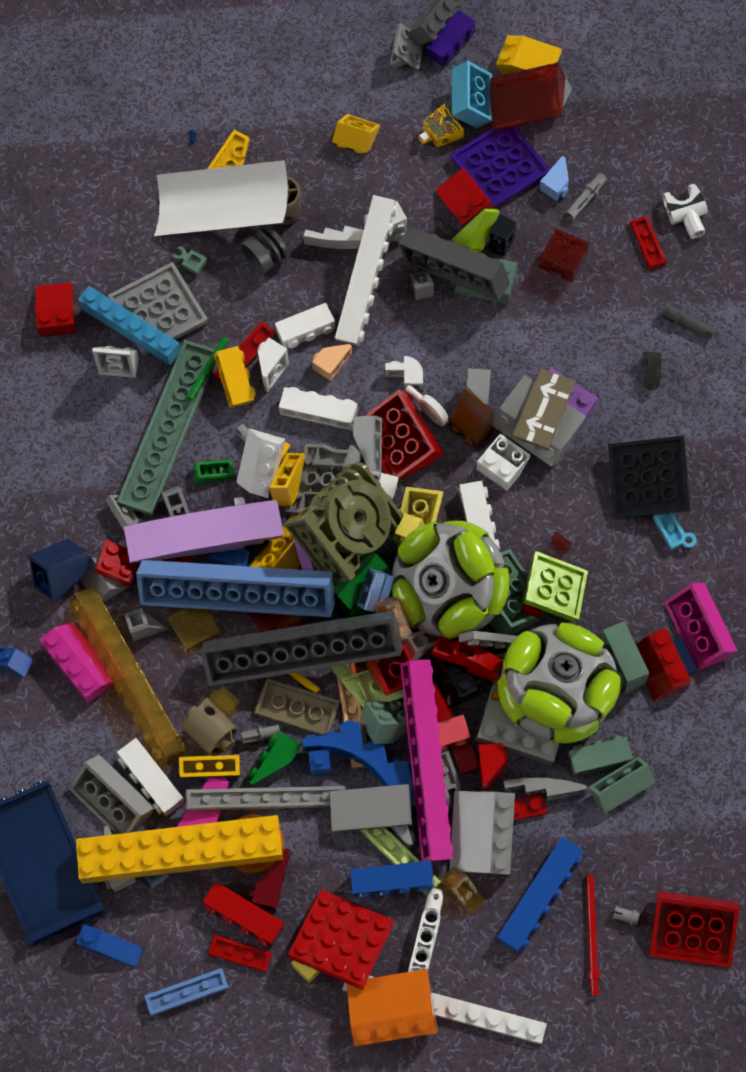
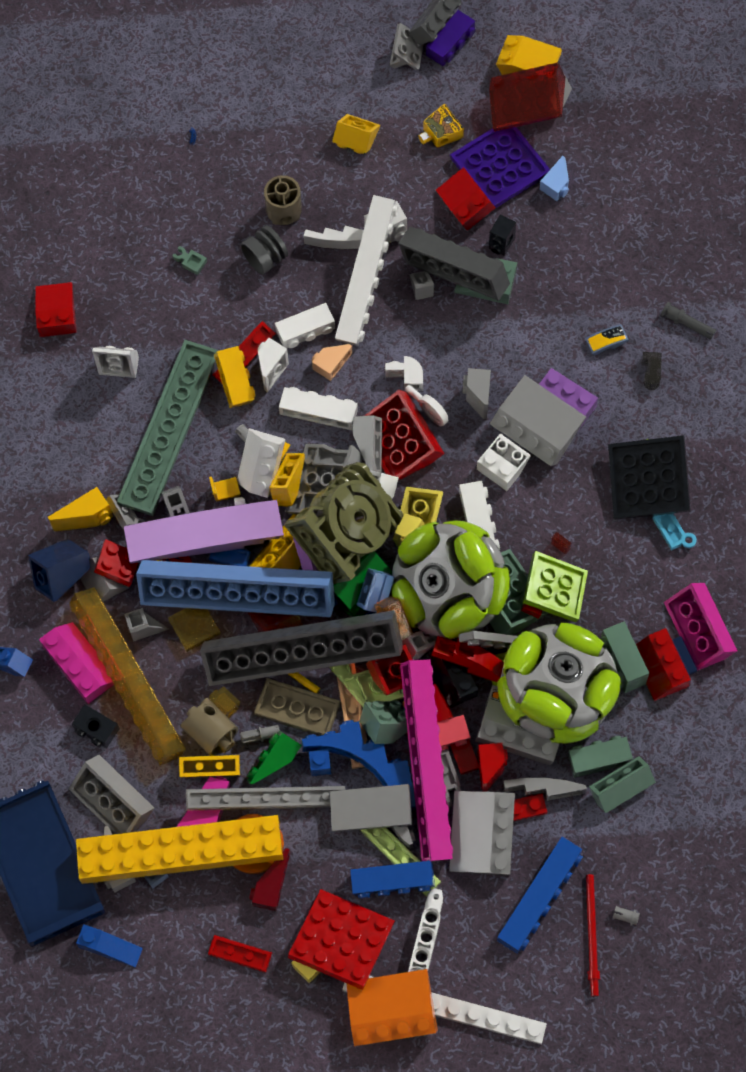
dark azure brick [78,286,181,365] -> none
light grey plate [108,262,208,356] -> none
white brick [117,738,185,817] -> none
medium blue plate [144,968,229,1016] -> none
white sticker [154,160,288,236] -> none
green bar [186,336,229,401] -> none
green slope [193,459,235,485] -> none
red brick [203,881,285,947] -> none
yellow wing [207,130,250,169] -> none
clear yellow slope [440,866,486,915] -> none
reddish brown slope [449,388,494,449] -> none
medium azure brick [452,60,492,128] -> none
lime slope [452,209,499,253] -> none
dark tan tile [513,368,576,450] -> none
clear red piece [539,229,589,282] -> none
light grey pin [565,173,607,220] -> none
red tile [630,216,667,270] -> none
red slope [650,891,740,968] -> none
white connector [663,184,708,239] -> none
none -> yellow slope [48,487,113,532]
none -> black brick [72,704,120,748]
none -> yellow bracket [209,476,241,502]
none -> slope [585,324,629,356]

